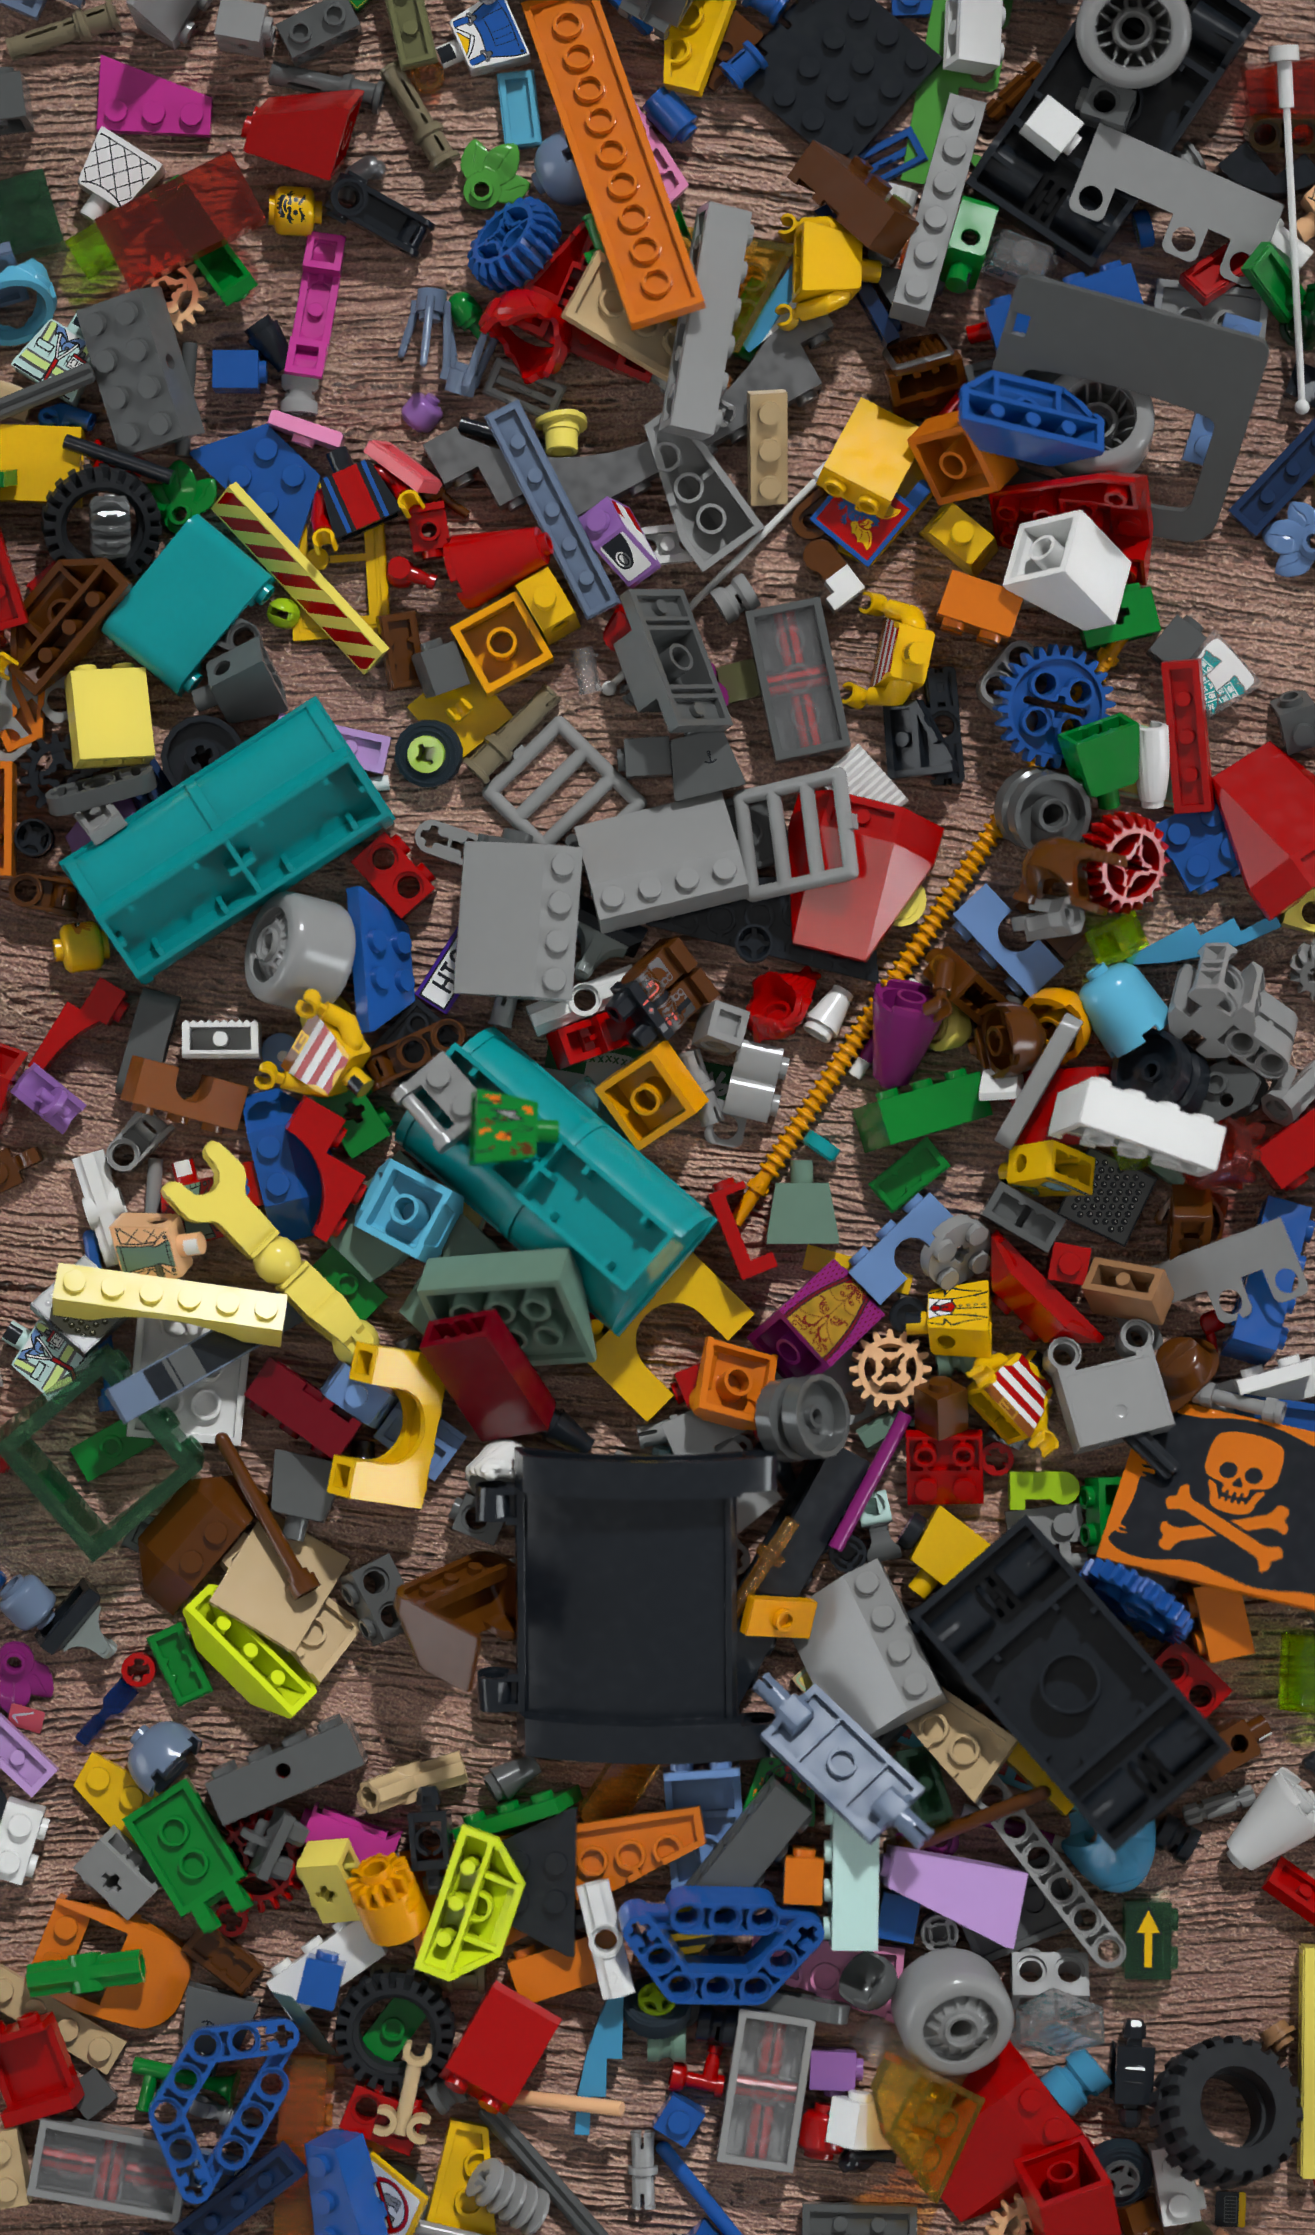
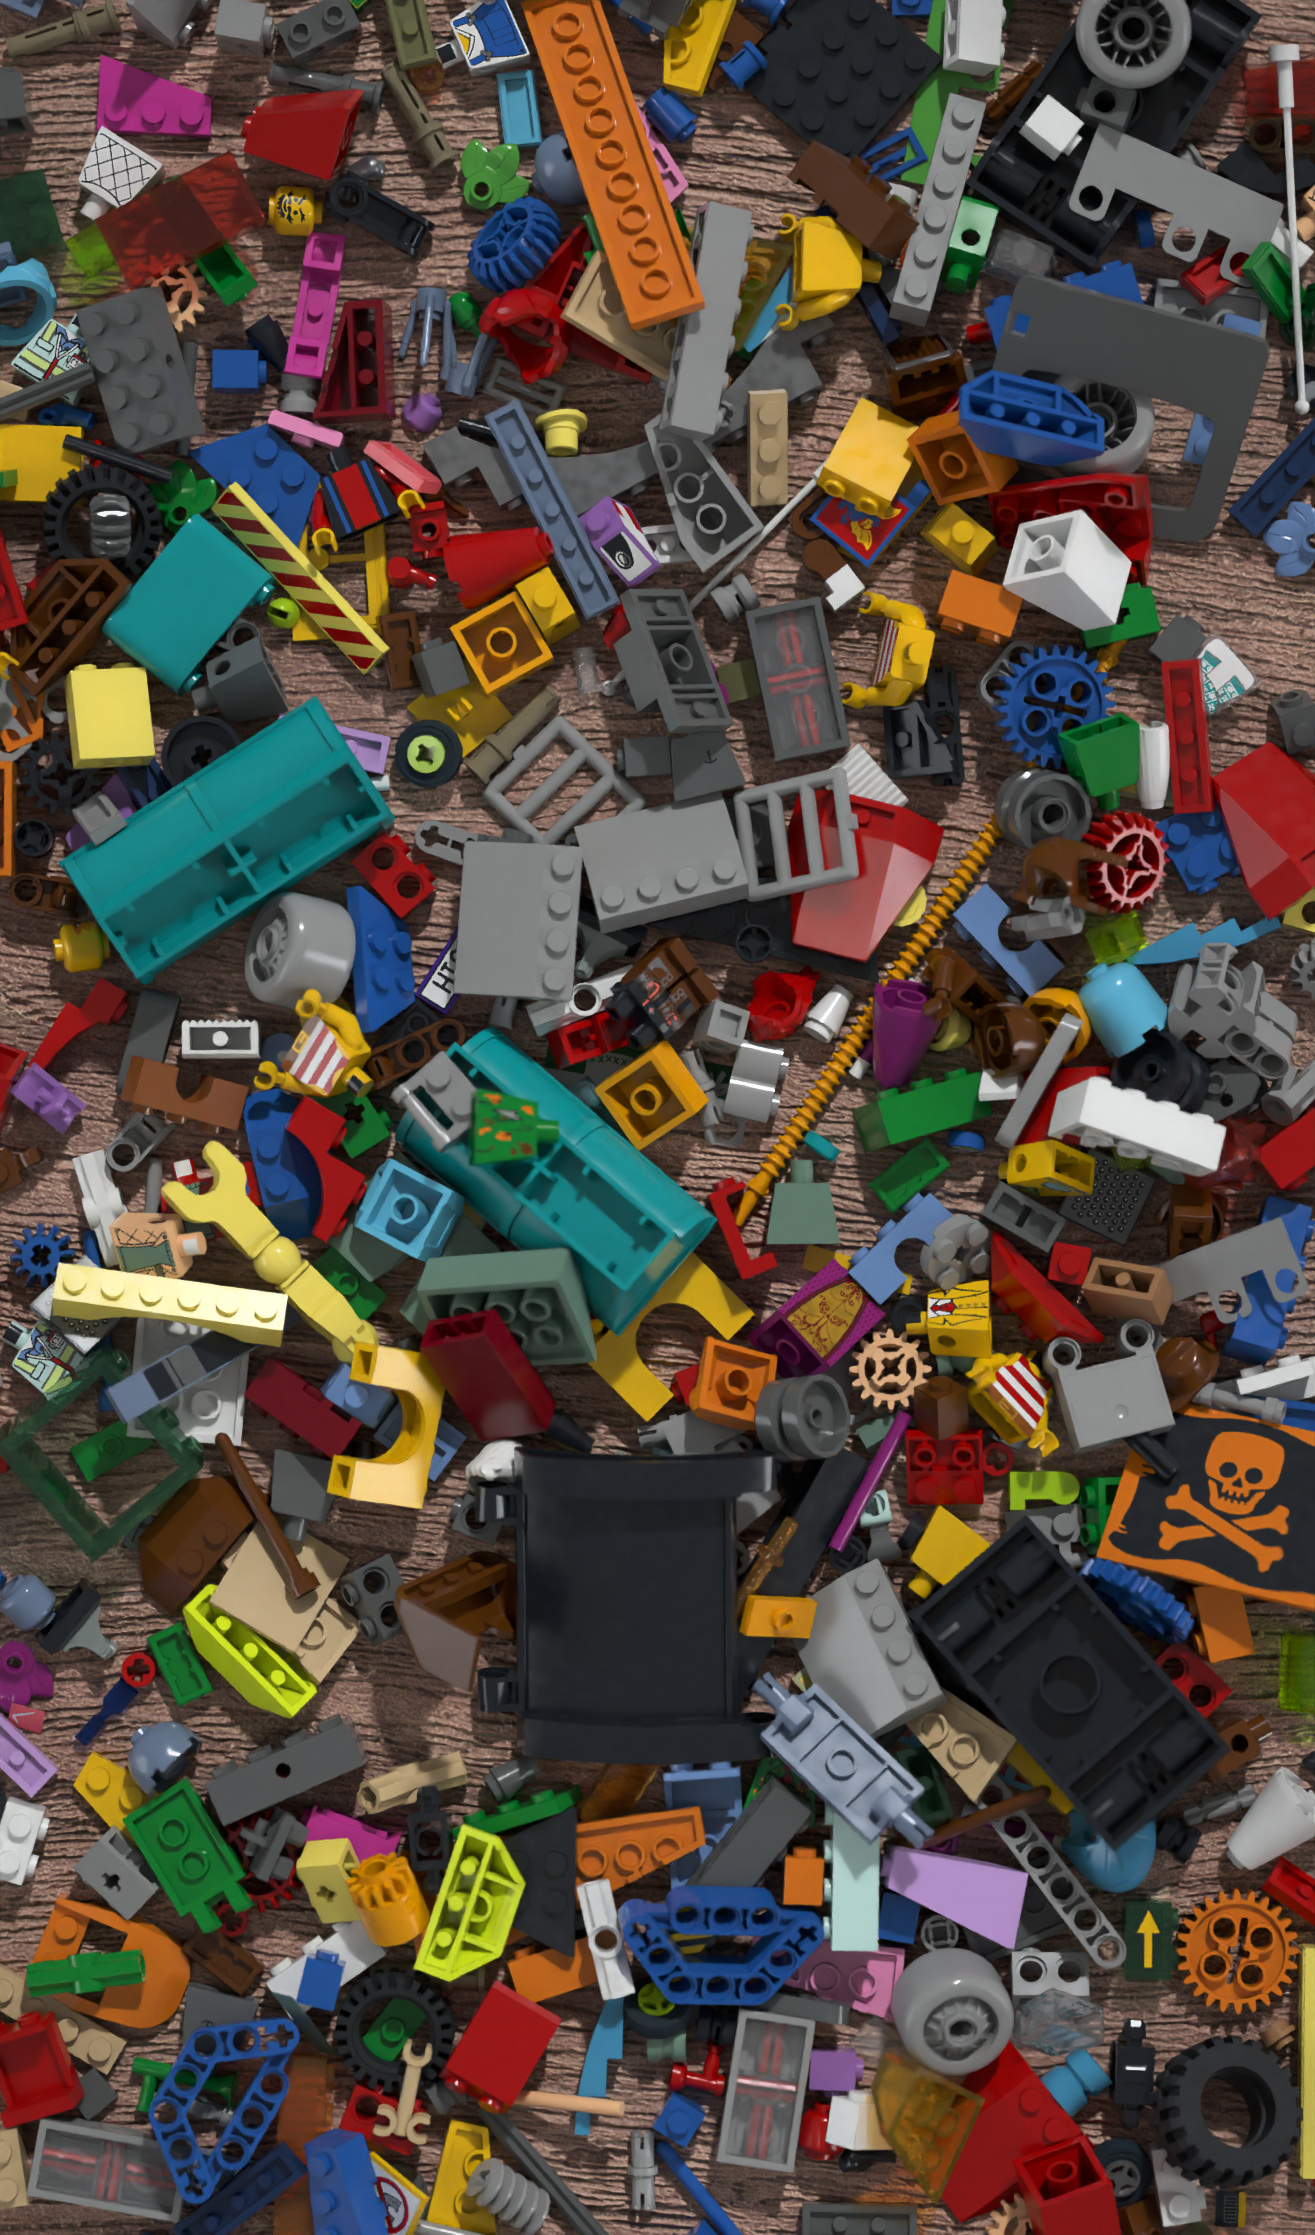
dark grey beam [45,764,157,816] -> none
dark grey hair [839,1951,898,2011] -> none
none -> blue gear [10,1223,76,1288]
none -> dark red wedge [312,299,396,425]
none -> blue tile [947,1131,986,1153]
none -> orange gear [1174,1887,1300,2014]

